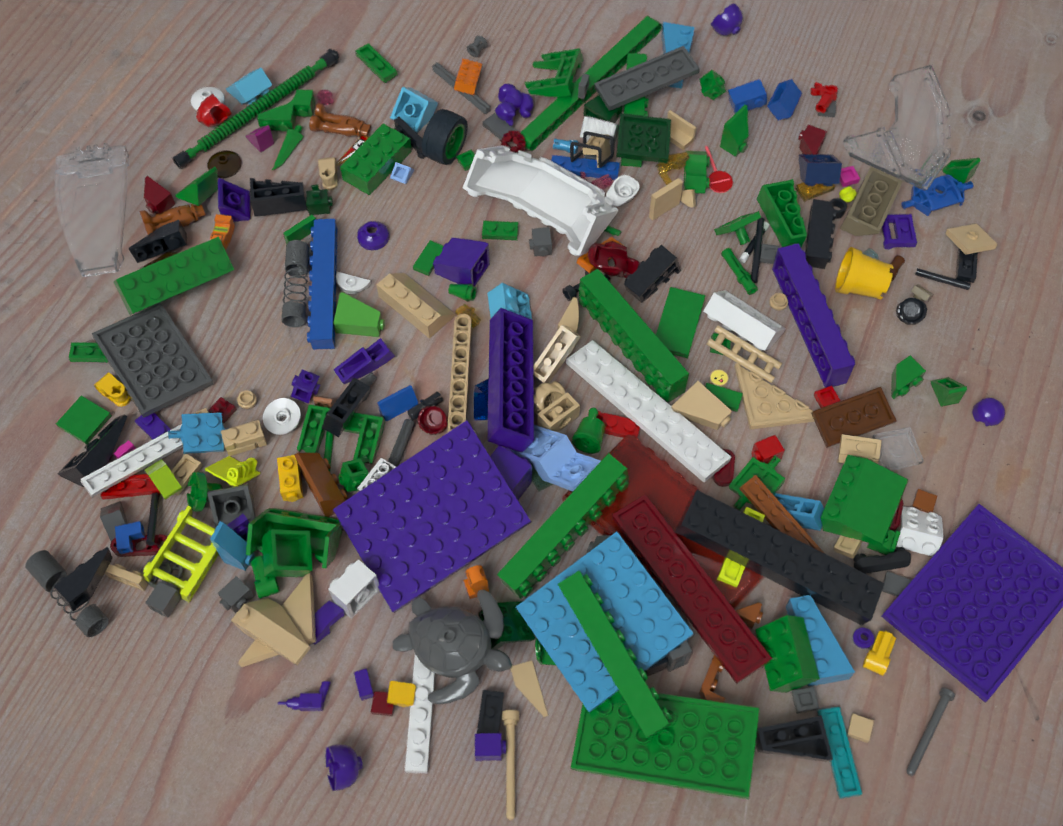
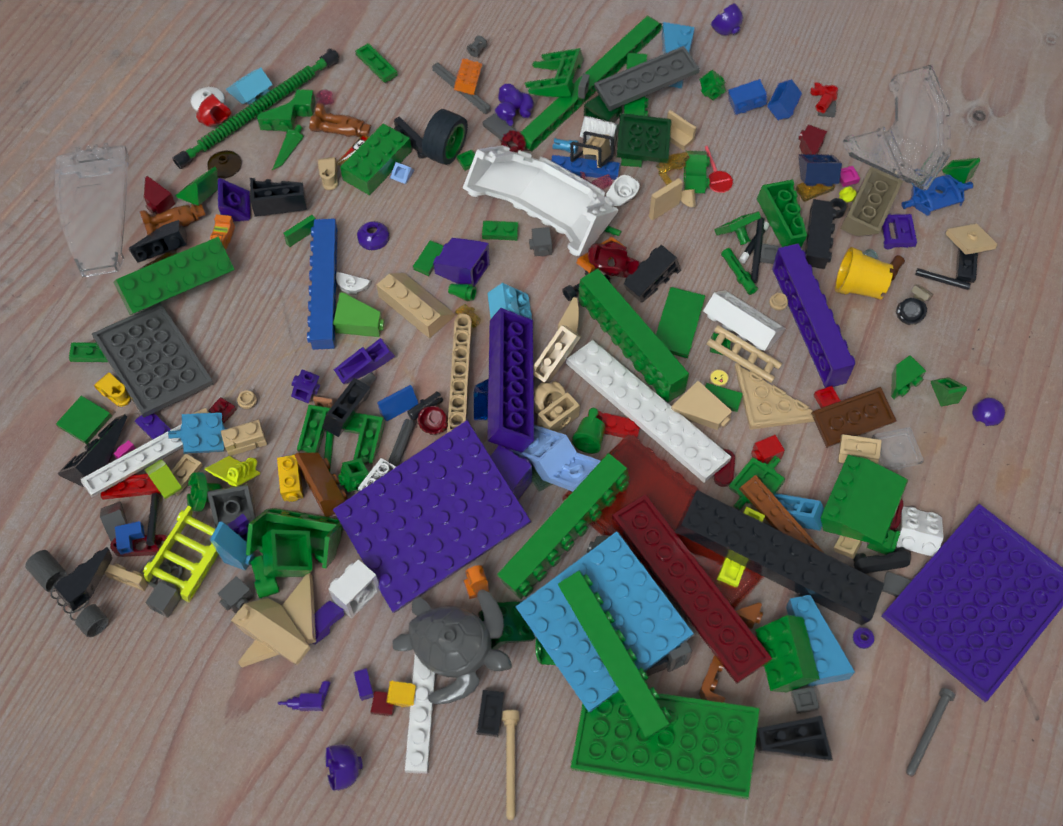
magenta slope [245,125,274,152] -> none
white dish [263,398,301,435] -> none
dark grey piece [281,240,309,328] -> none
dark green brick [306,185,333,216] -> none
medium azure slope [390,87,438,133] -> none
dark purple brick [475,733,506,761] -> none
tan sticker [511,661,548,717] -> none
green slope [720,104,749,157] -> none
teal tile [817,707,862,799] -> none
tan tile [847,714,874,743] -> none
yellow piece [862,630,896,676] -> none
dark orange tile [912,489,937,513] -> none

